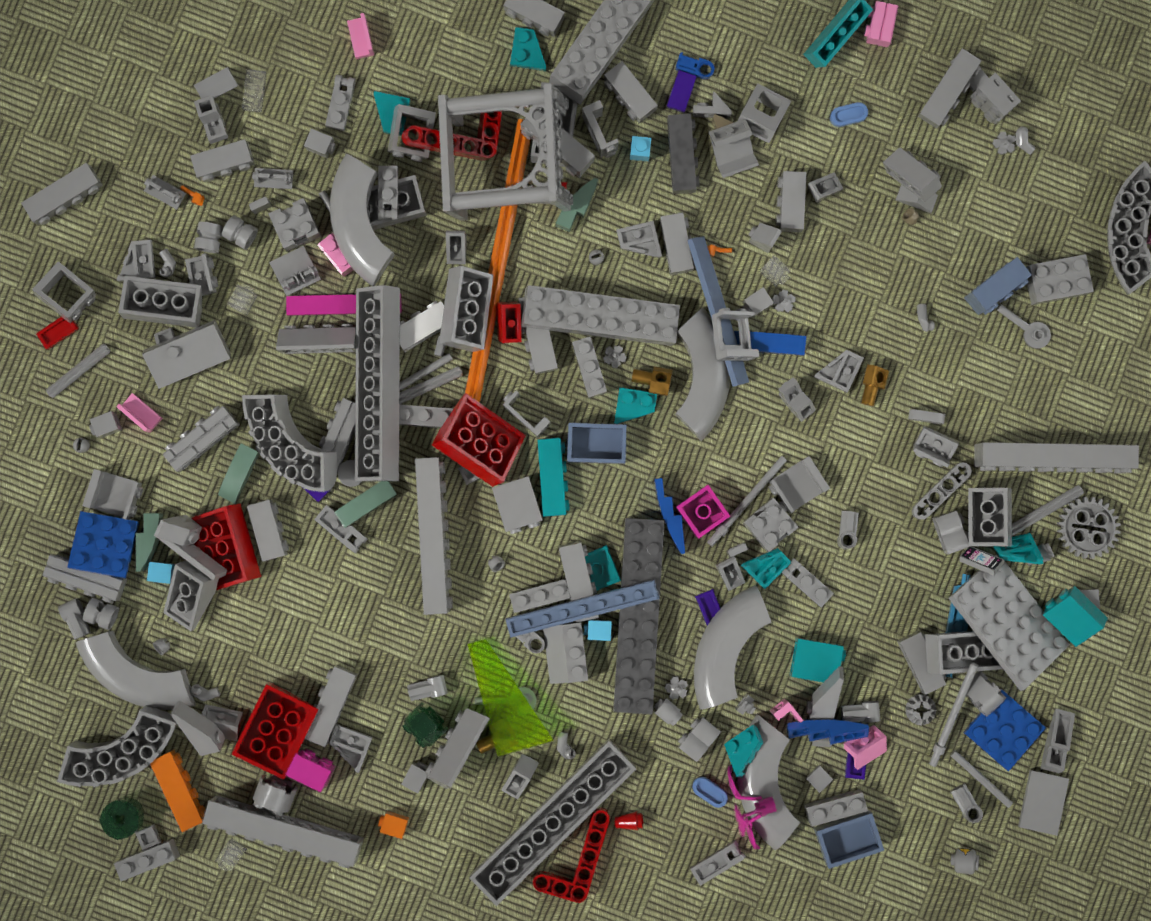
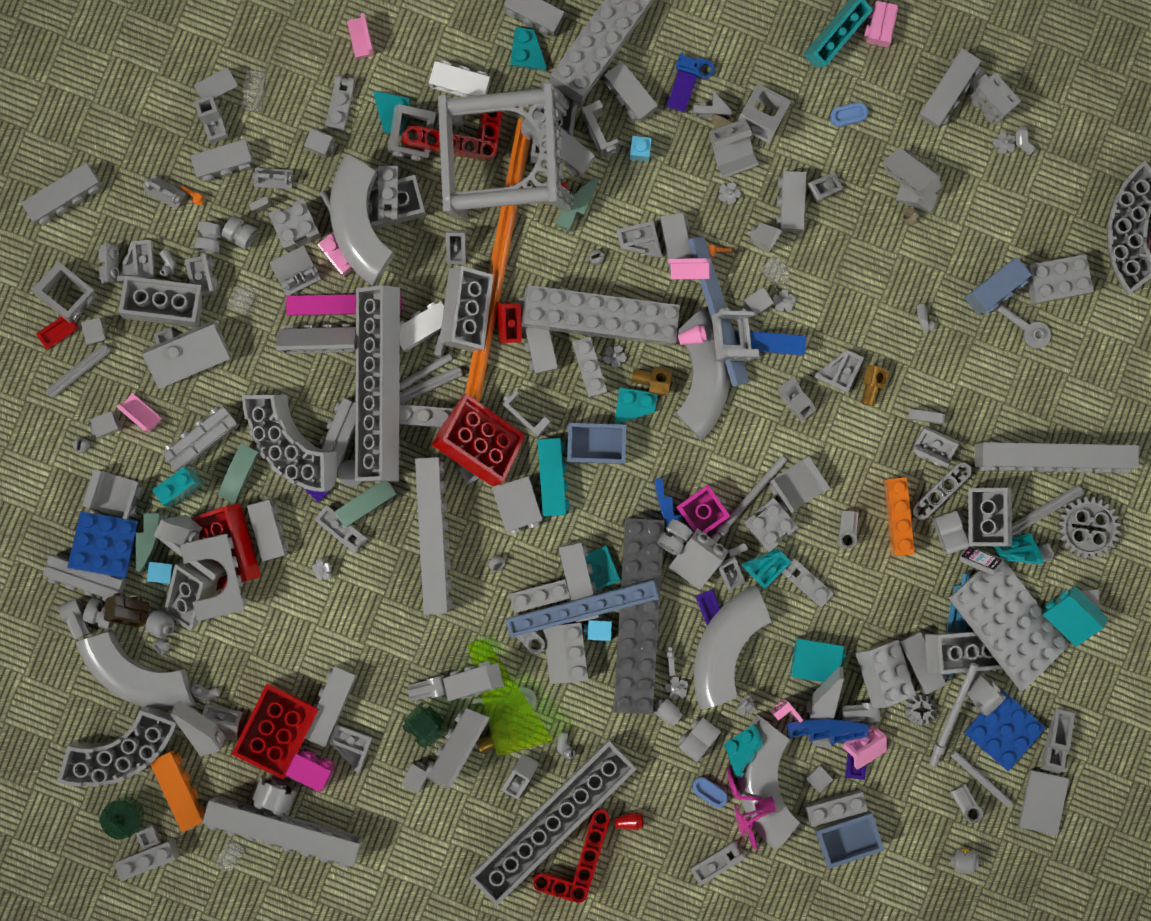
orange brick [378,811,409,839] -> none
flat silver brick [667,114,700,194] -> none
none -> light grey panel [81,317,106,346]
none -> light grey hinge [98,243,119,284]
none -> dark brown brick [104,593,150,628]
none -> light grey head [145,610,175,639]
none -> teal brick [152,467,204,507]
none -> light grey arch [180,534,247,621]
none -> light grey plant [312,558,332,581]
none -> white brick [429,60,491,97]
none -> light grey brick [443,661,504,701]
none -> light grey wheel [657,519,693,556]
none -> light grey piece [667,646,675,676]
none -> bright pink panel [668,258,710,280]
none -> light grey panel [669,528,729,590]
none -> bright pink cone [678,325,707,345]
none -> light grey plant [718,182,741,205]
none -> light grey brick [856,640,916,709]
none -> orange brick [884,477,915,556]

